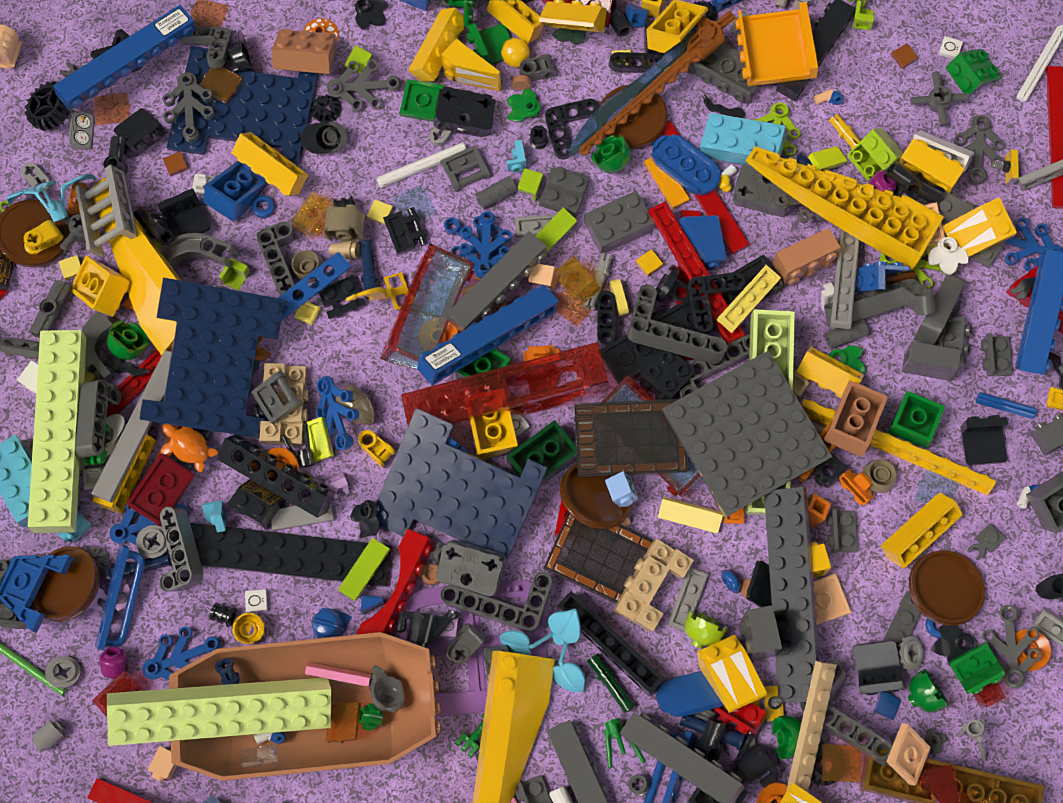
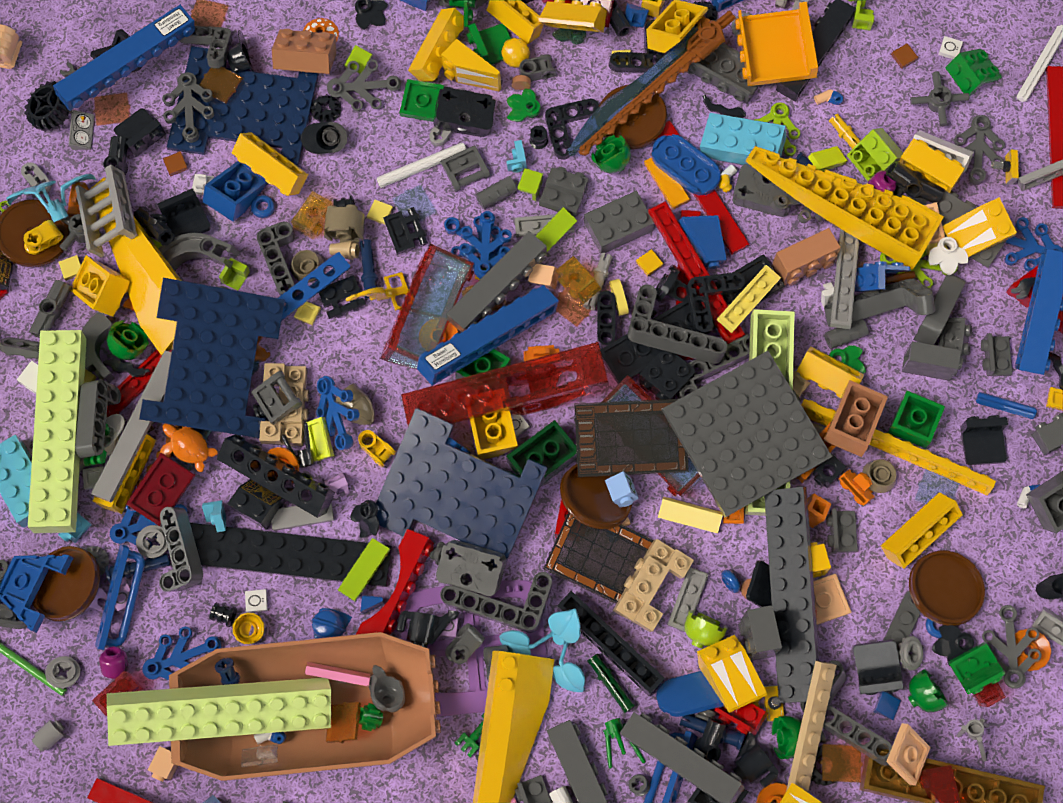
nougat tile [421,564,439,585] -> none
dark grey plate [924,728,946,754] -> none
dark grey plate [967,523,1005,560] -> none

